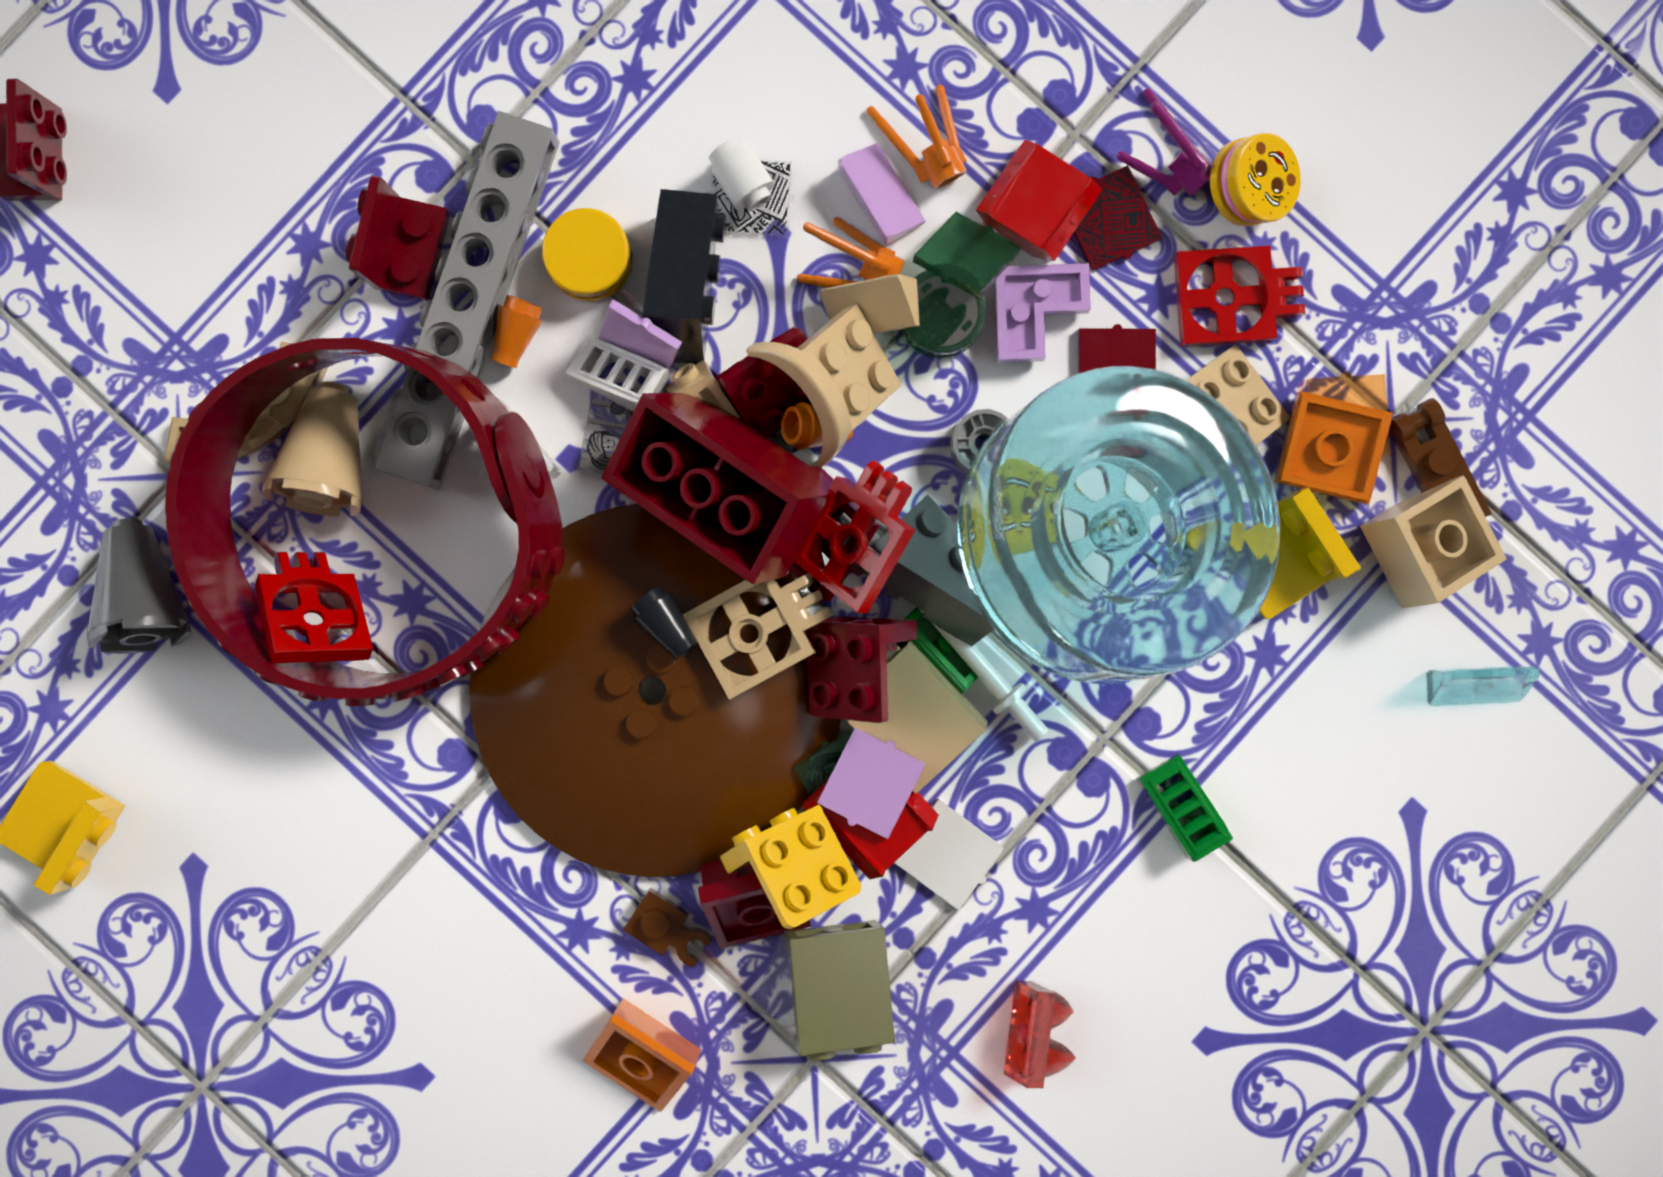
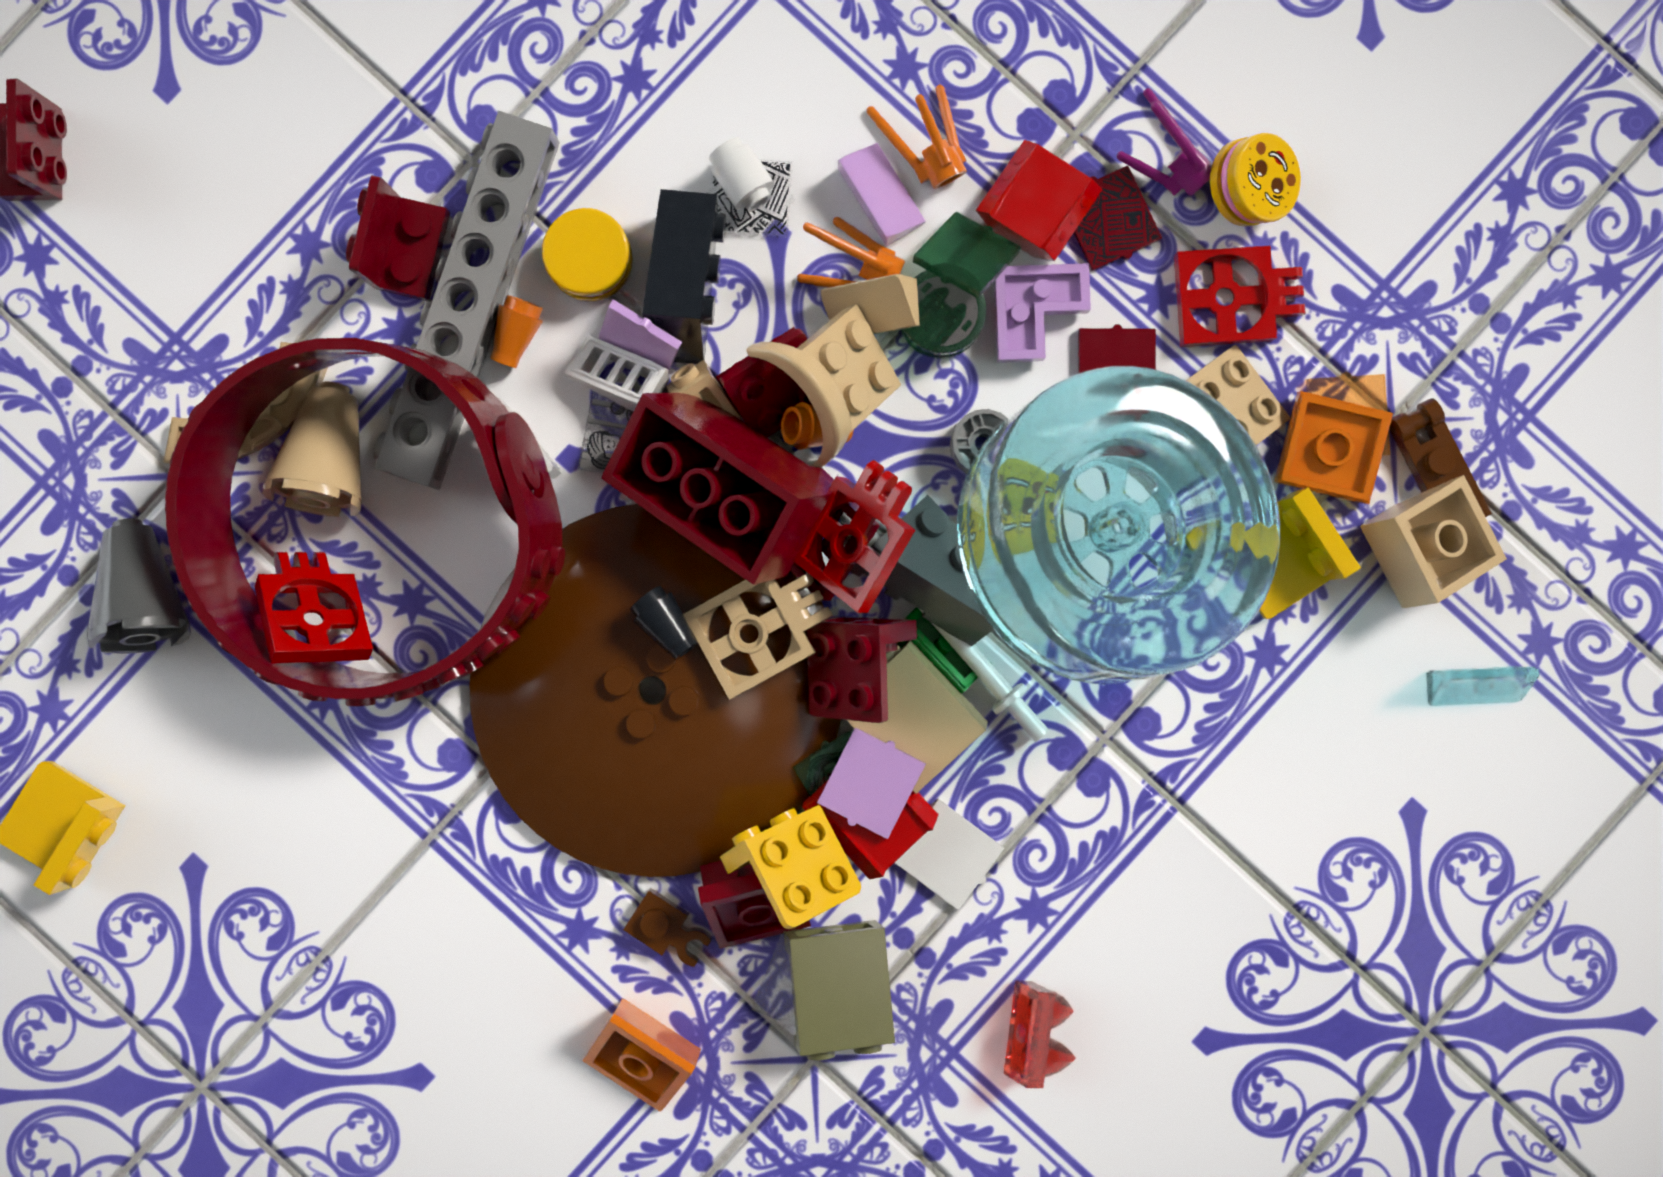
green slope [1138,754,1233,862] -> none

